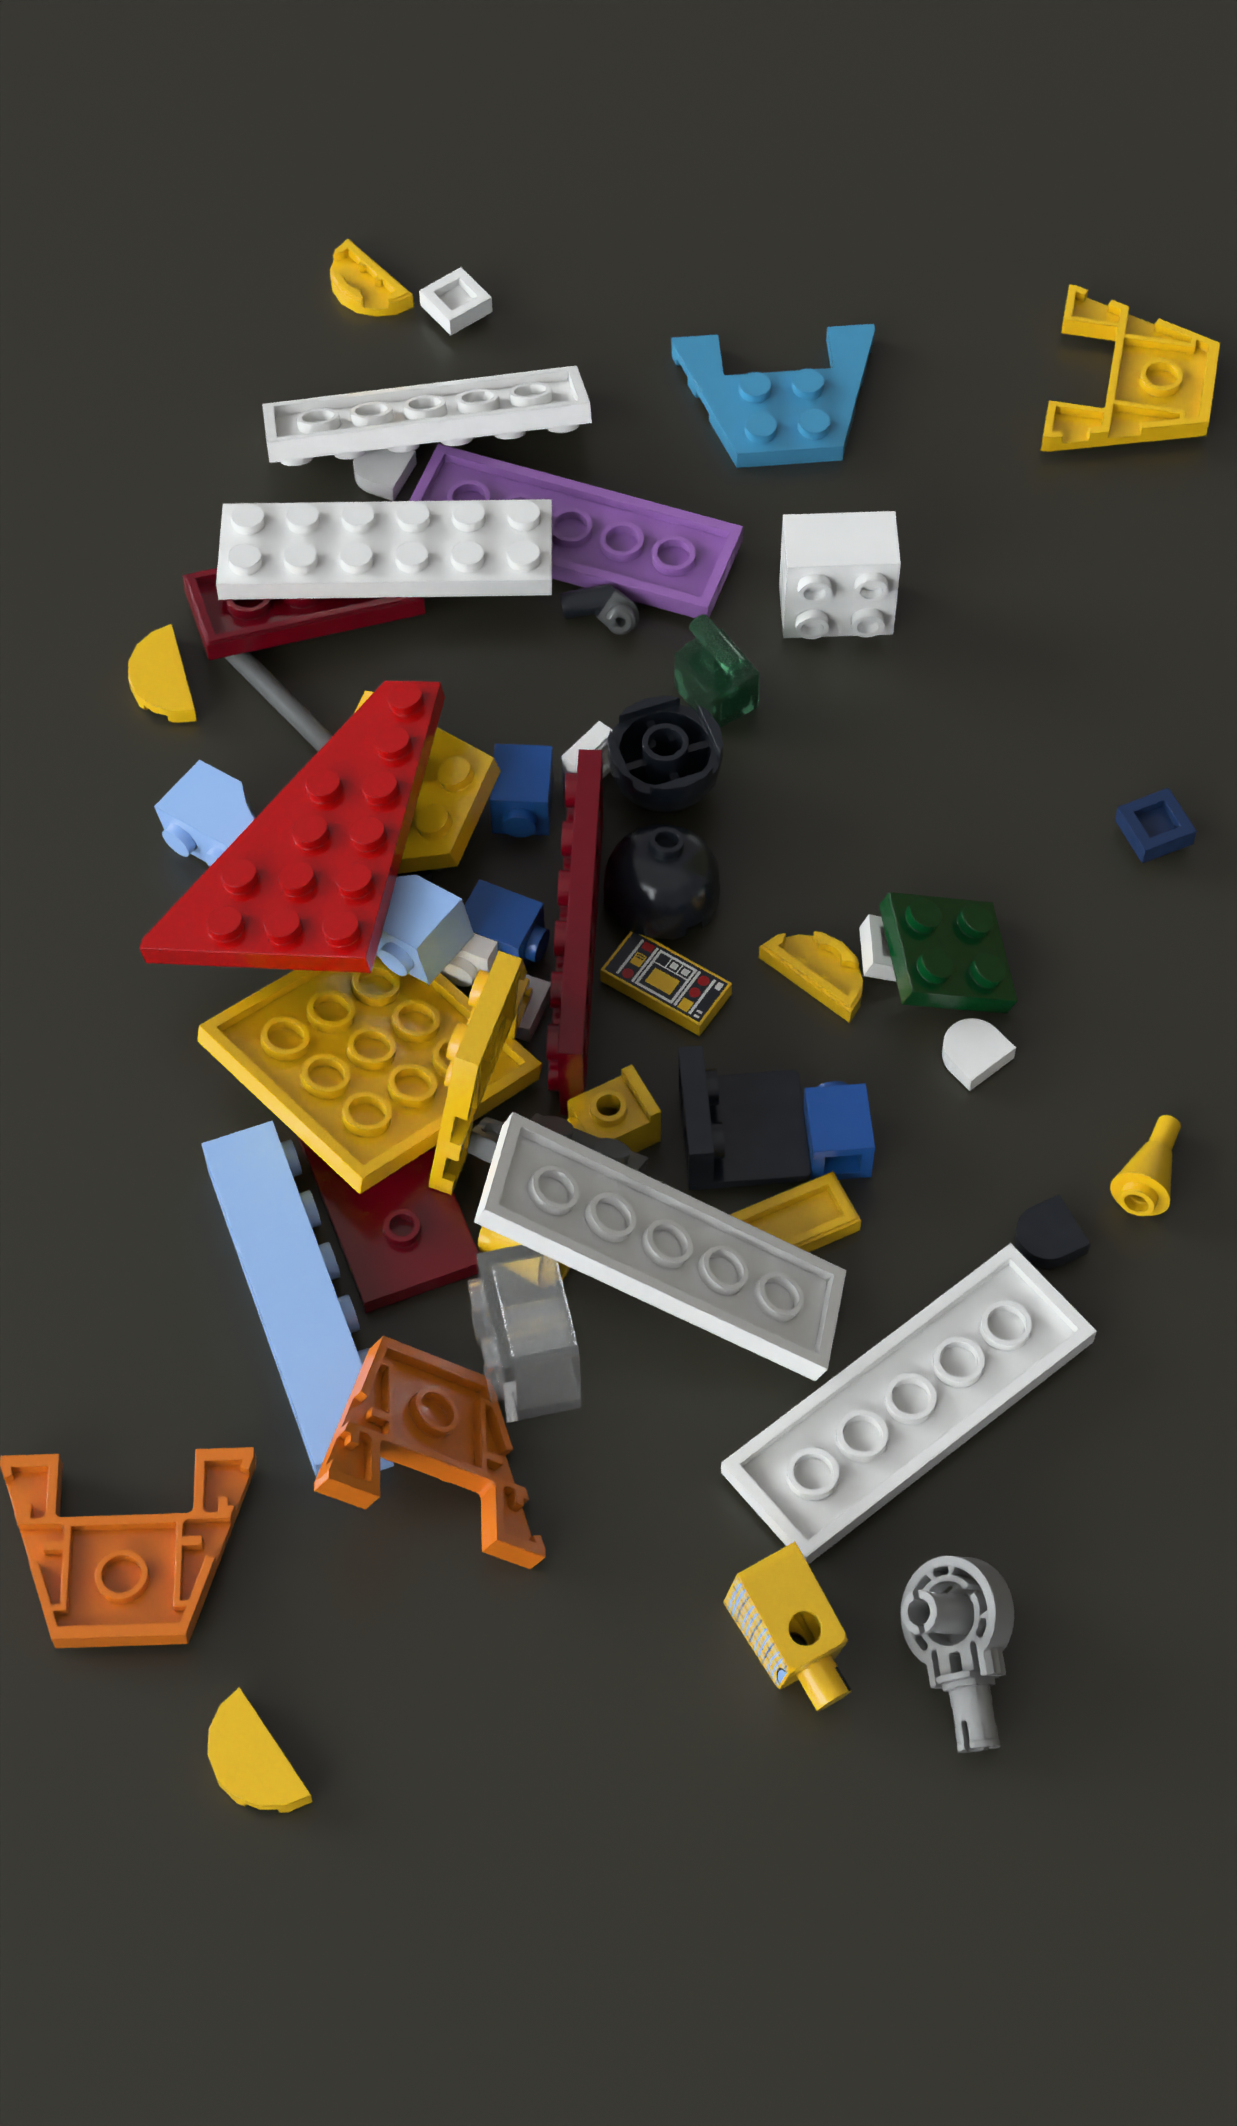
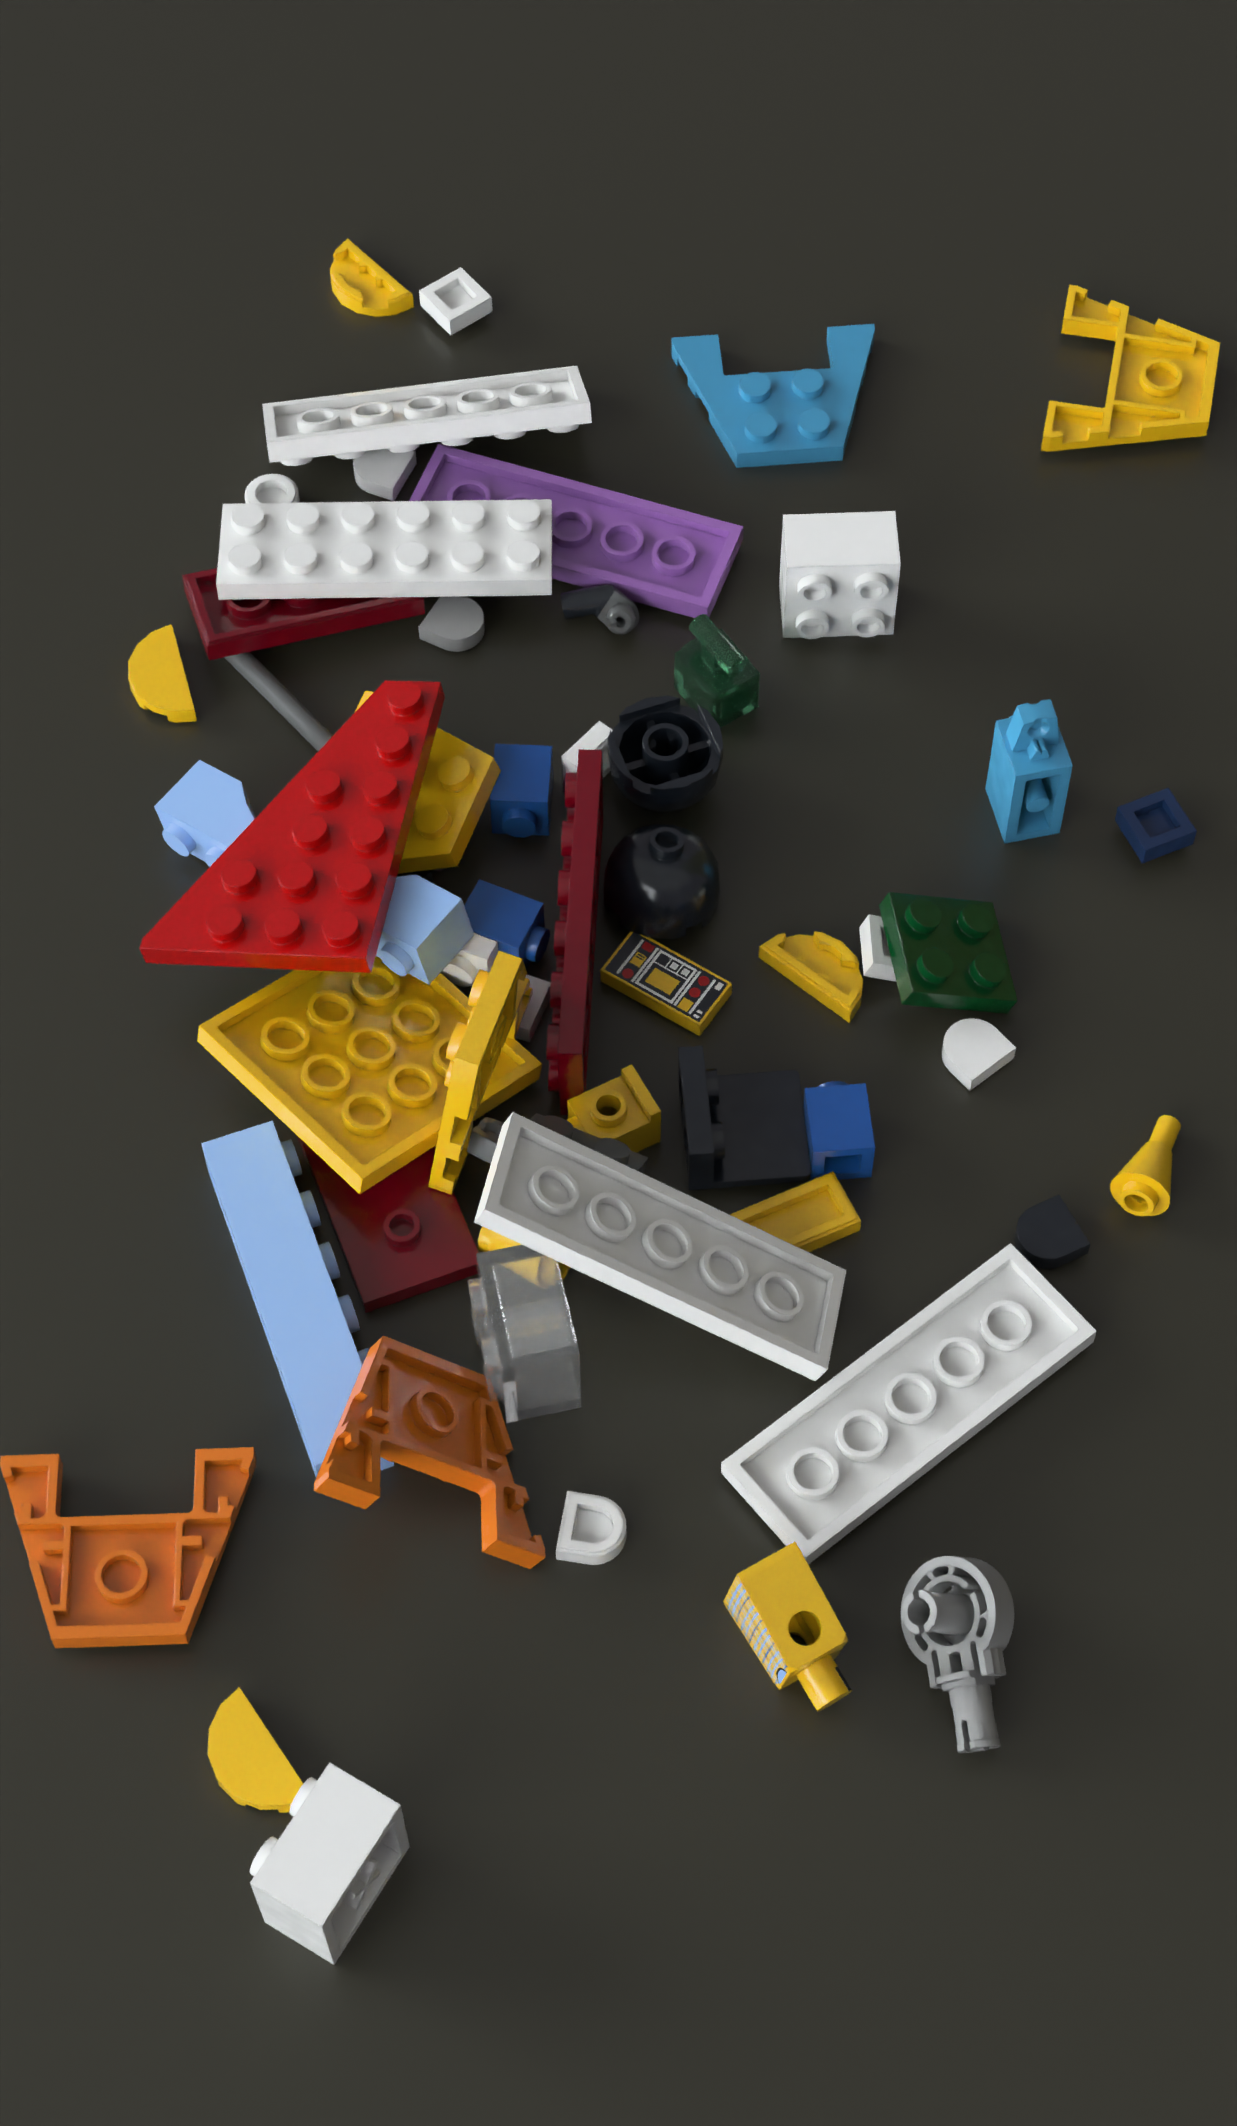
none -> white tile [244,474,300,503]
none -> white brick [250,1762,410,1965]
none -> light grey tile [418,596,485,652]
none -> white tile [556,1491,626,1565]
none -> dark azure hinge [985,699,1073,844]

